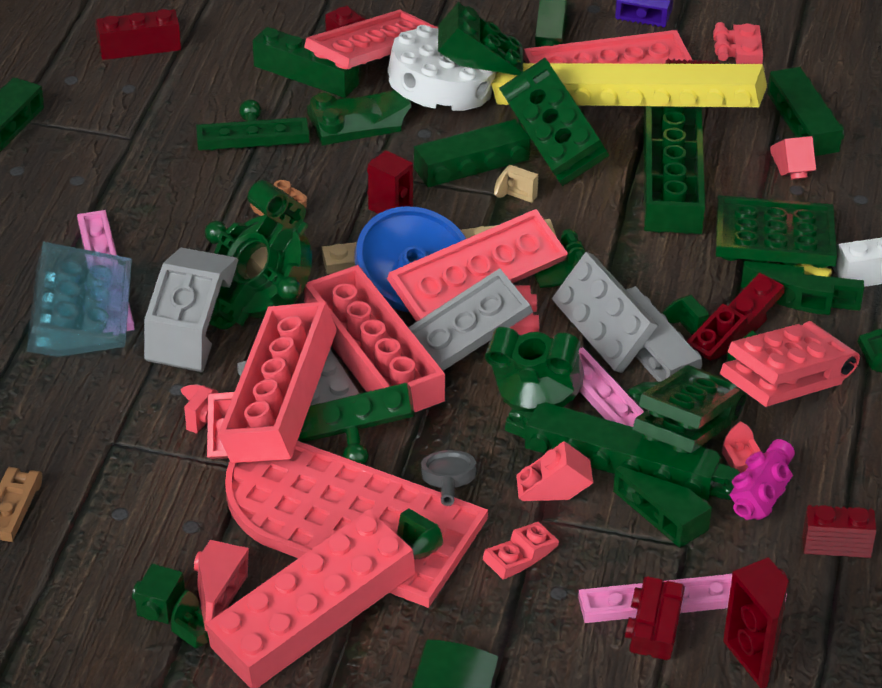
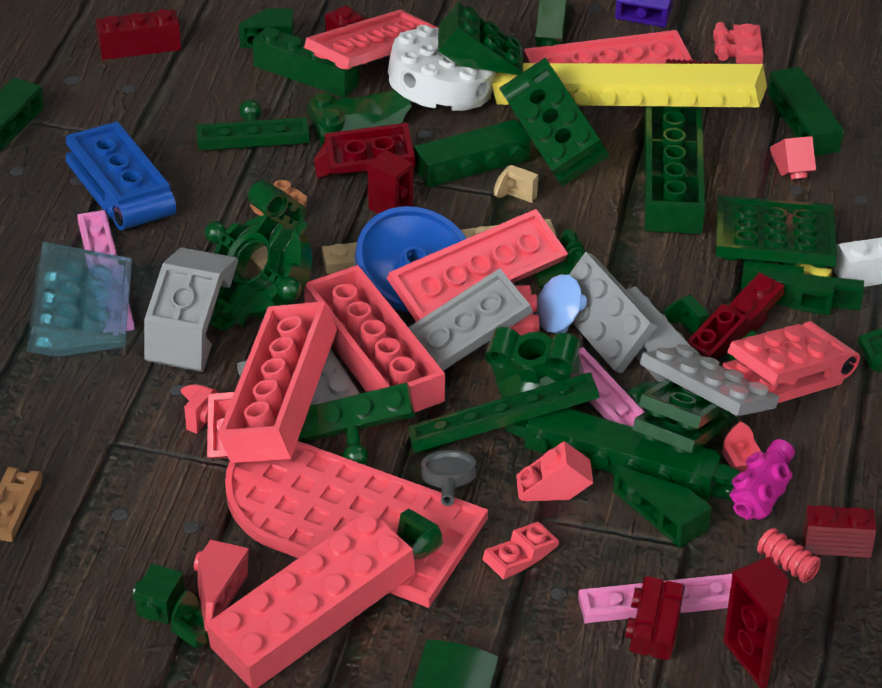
none -> blue hinge [66,121,176,231]
none -> dark green slope [239,8,294,48]
none -> dark red slope [314,123,415,179]
none -> dark green tile [408,372,600,453]
none -> light blue dish [536,274,587,334]
none -> light grey plate [640,344,780,416]
none -> coral piece [757,528,821,583]

